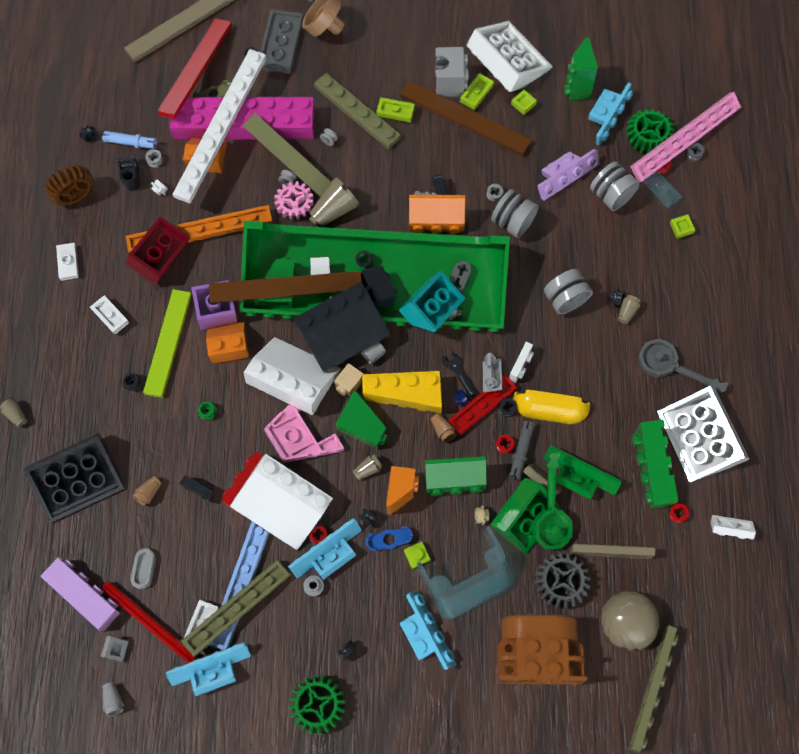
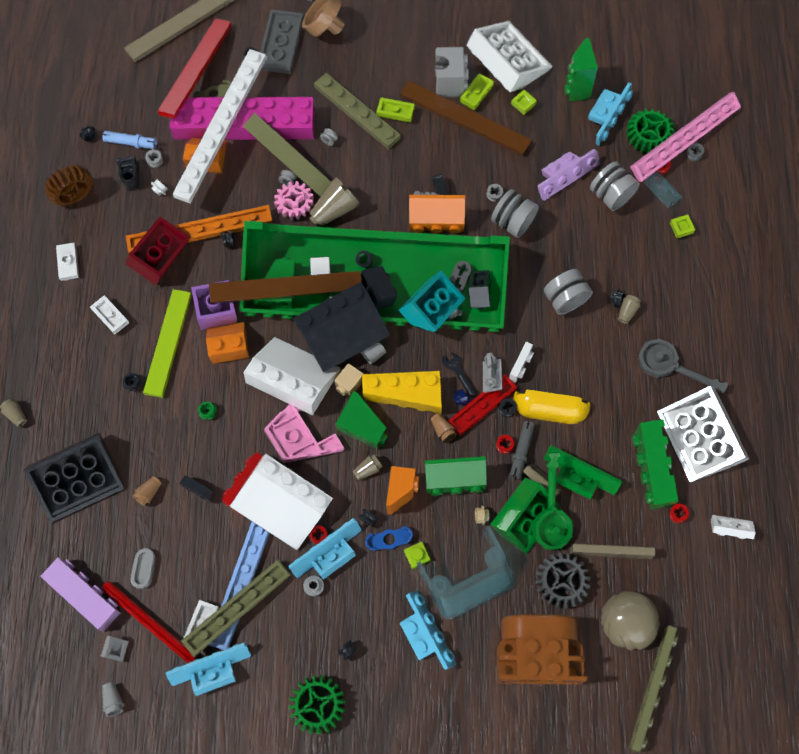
none -> black bush [222,230,234,248]
none -> slope [469,270,491,309]

